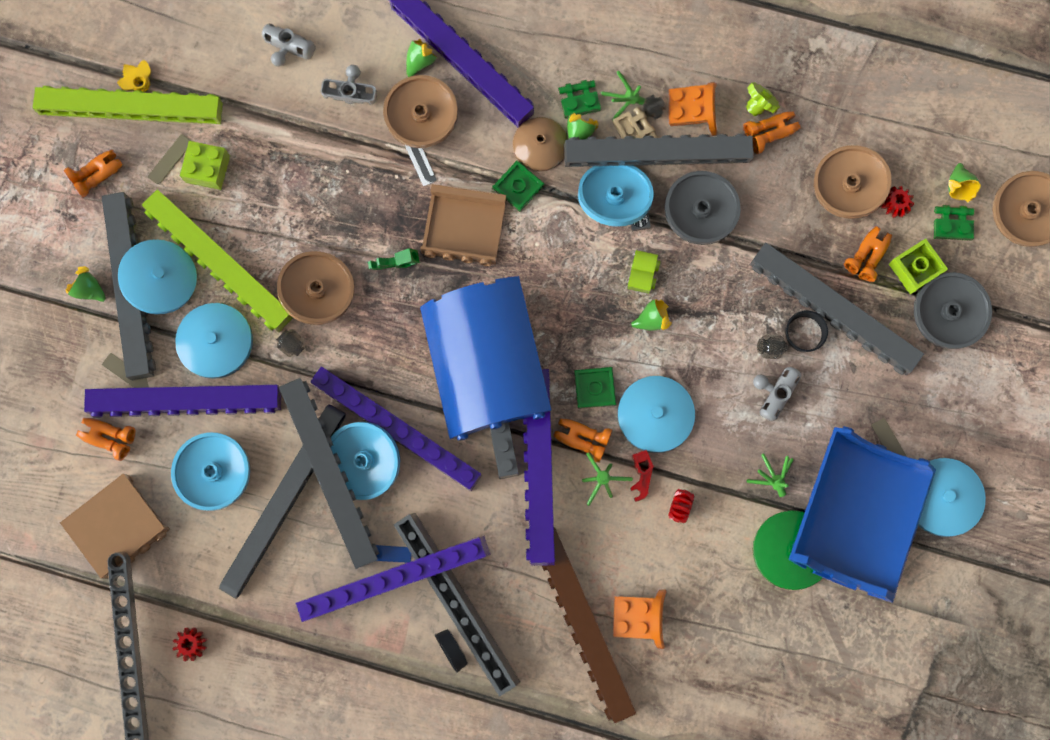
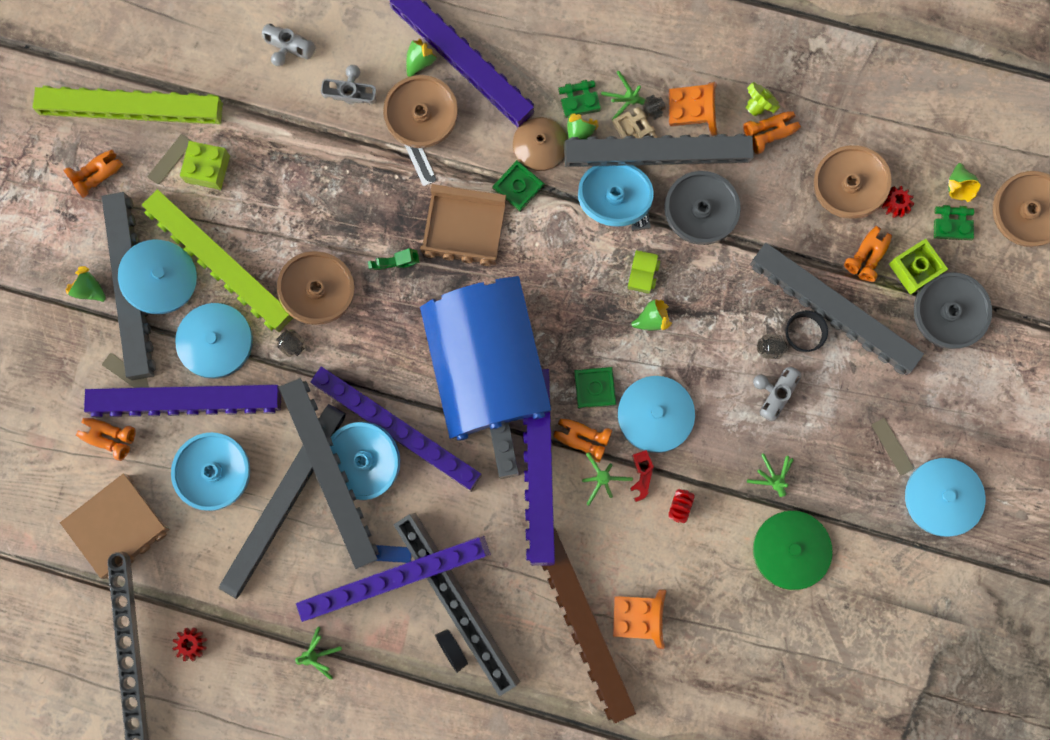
yellow plate [117,60,151,92] -> none
blue panel [789,426,936,603] -> none
none -> bright green plant [295,627,342,680]

